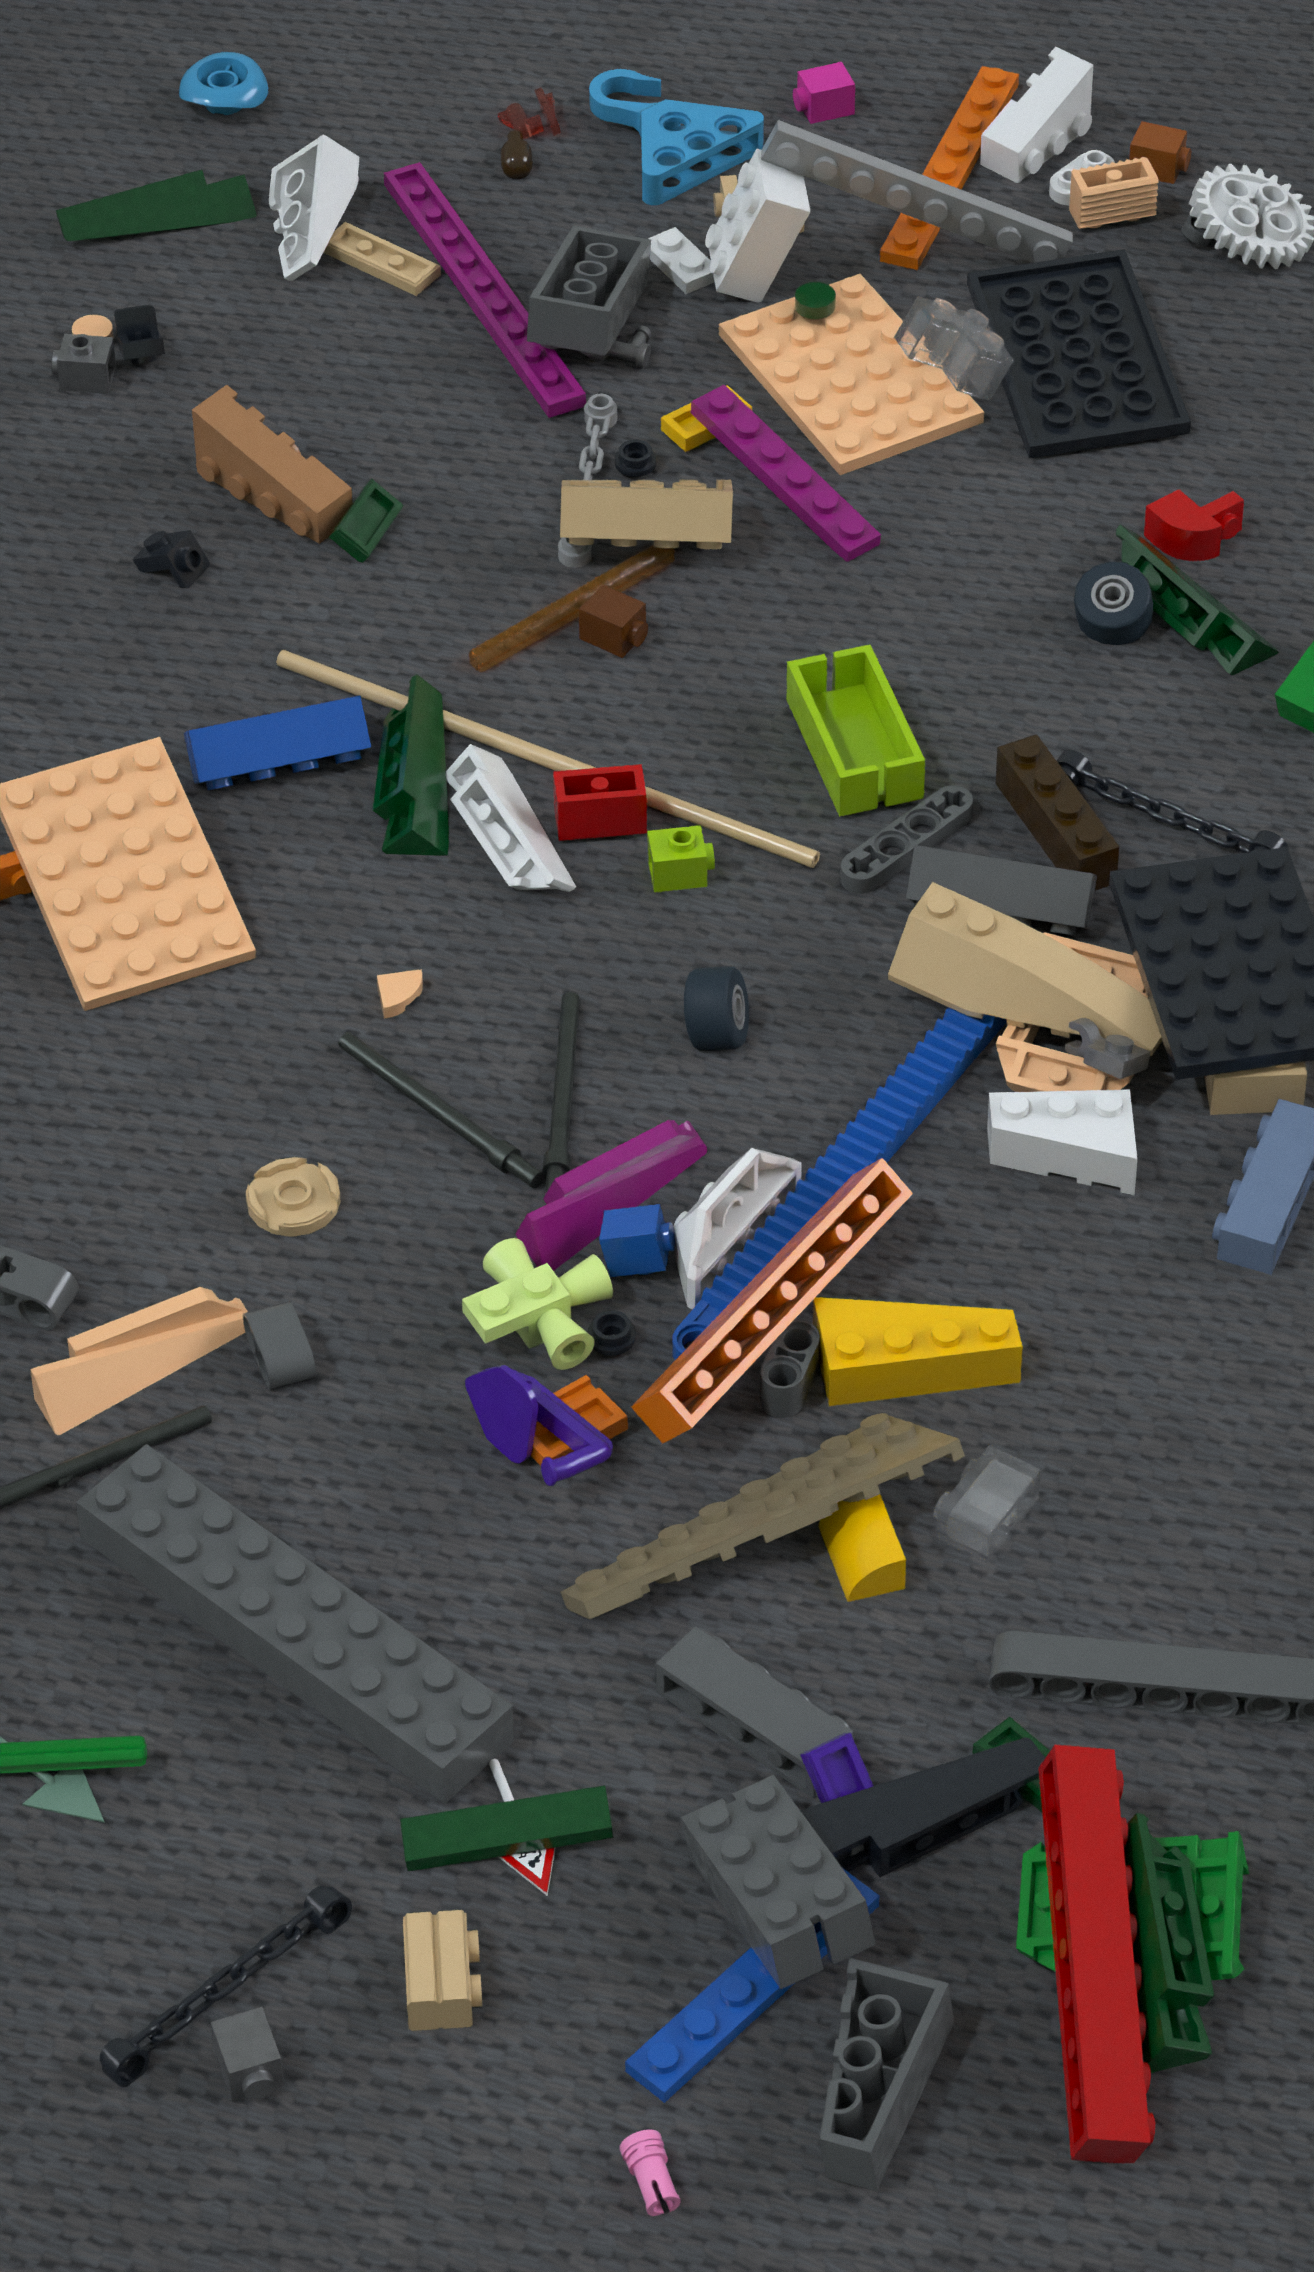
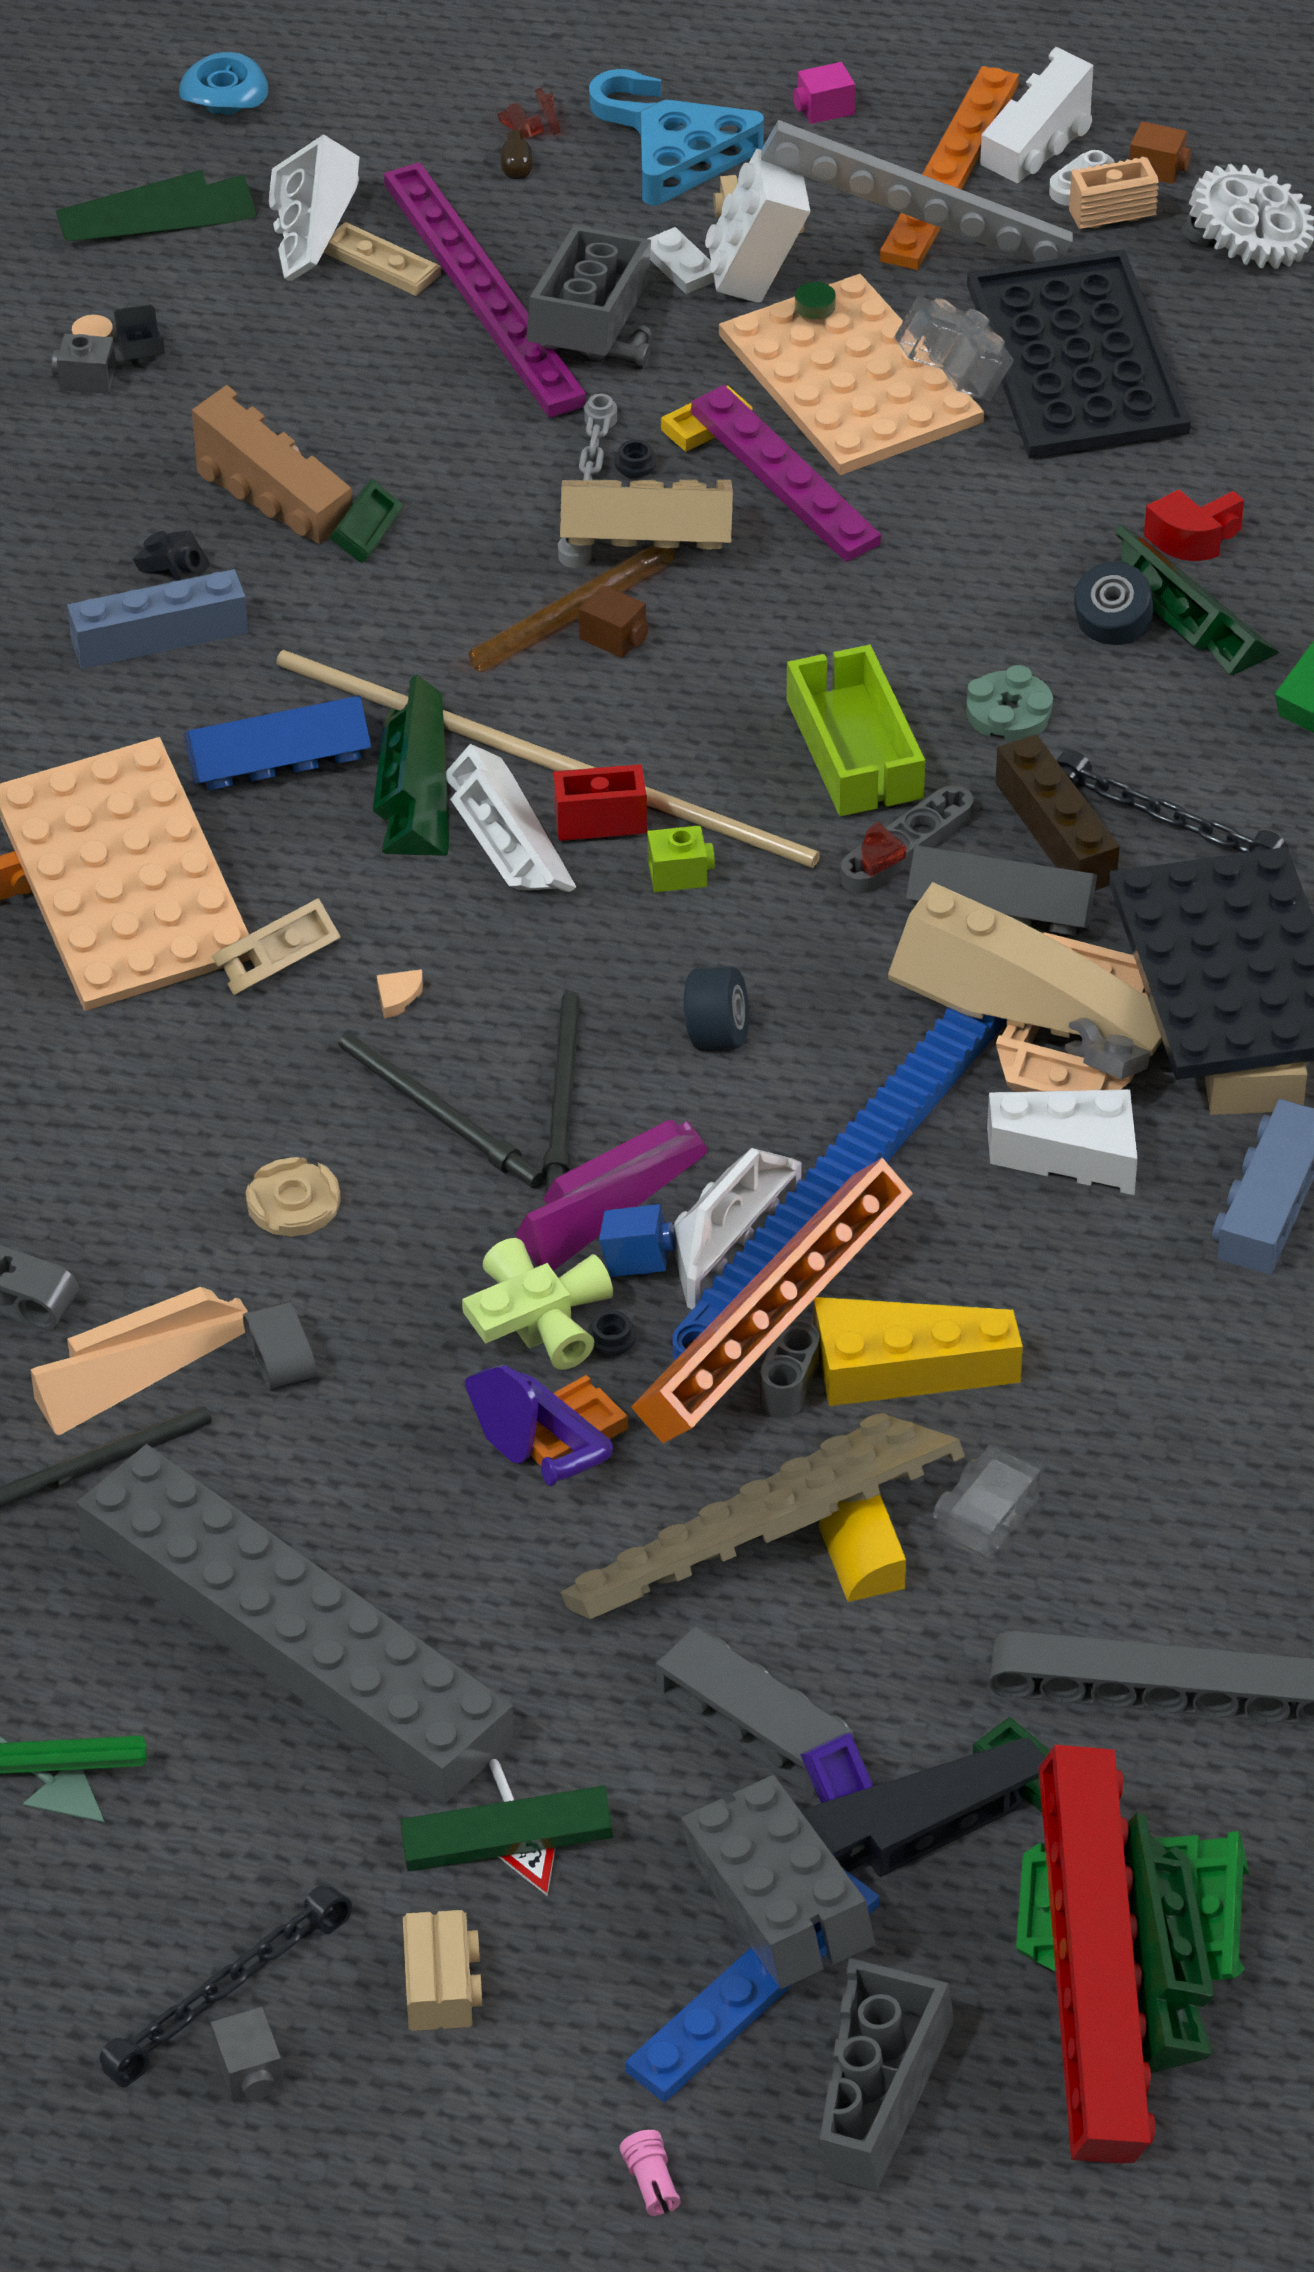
none -> sand blue brick [67,569,248,669]
none -> tan plate [212,898,341,995]
none -> clear red tile [861,822,906,877]
none -> sand green plate [966,665,1053,741]

